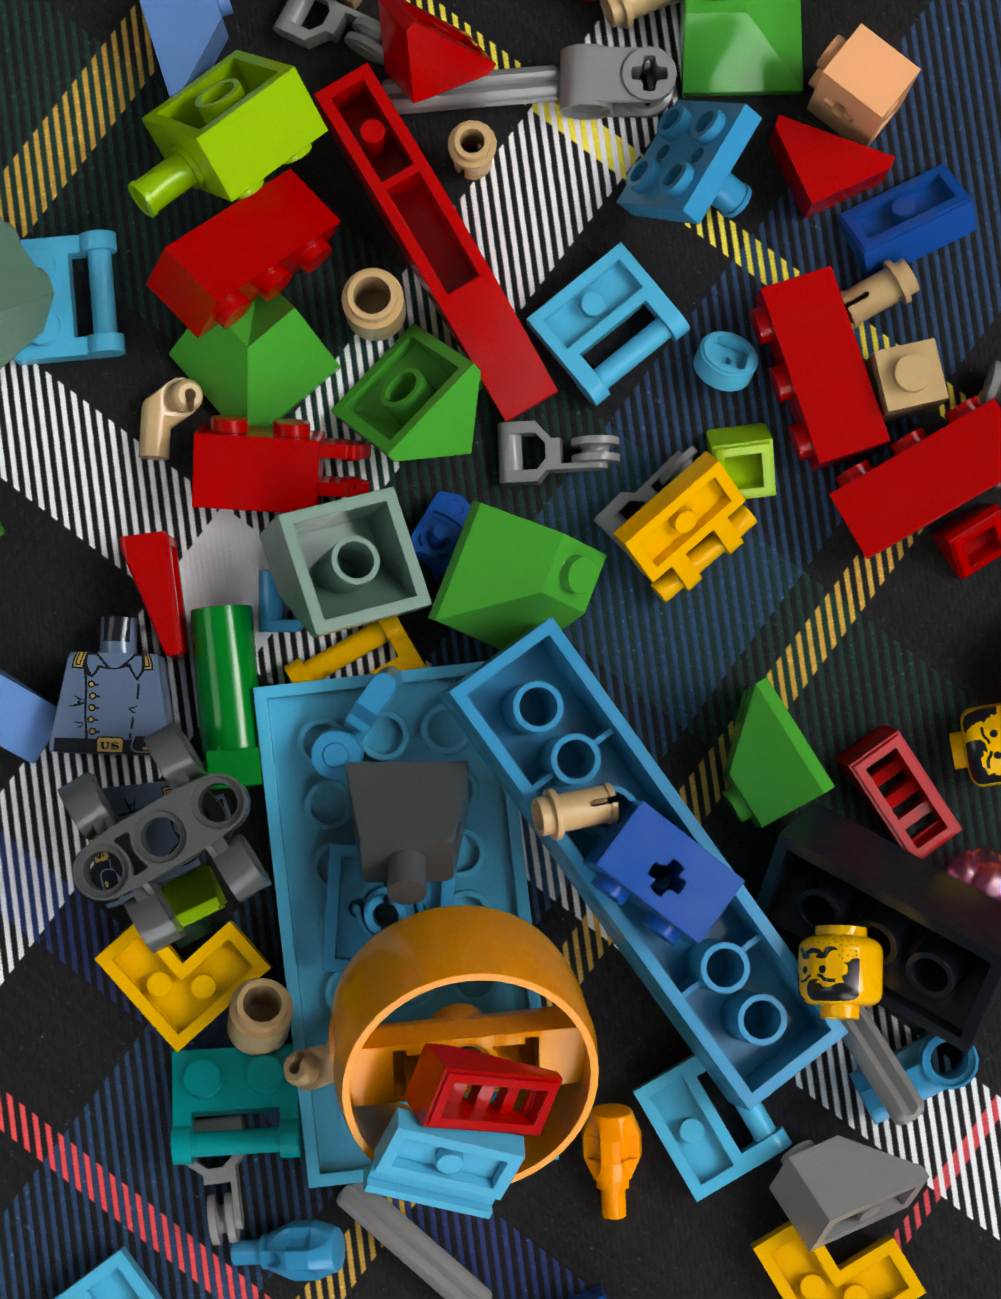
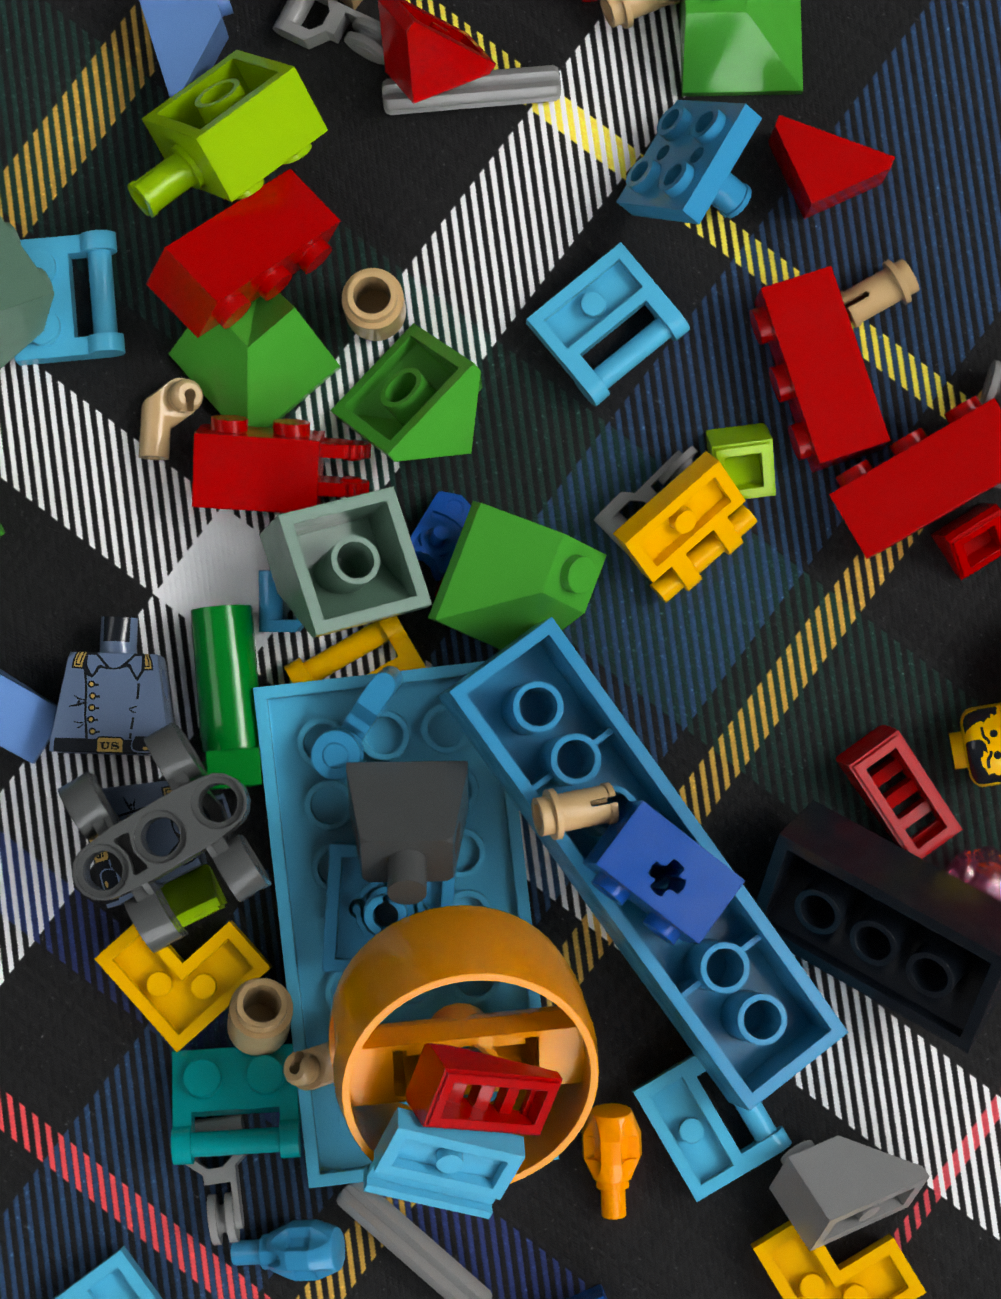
red slope [119,531,190,660] -> none
clear green piece [175,916,215,949] -> none
red slope [314,63,558,422] -> none
tan pin [448,120,497,180] -> none
light grey piece [497,420,620,486] -> none
light grey piece [559,43,677,120] -> none
medium azure tile [693,331,758,392] -> none
bright green slope [722,677,835,827] -> none
yellow head [798,925,883,1020] -> none
light nougat brick [807,23,921,147] -> none
blue slope [836,163,976,278] -> none
light grey axle [840,1007,925,1126] -> none
dark azure piece [849,1030,979,1125] -> none
tan brick [864,338,949,422] -> none

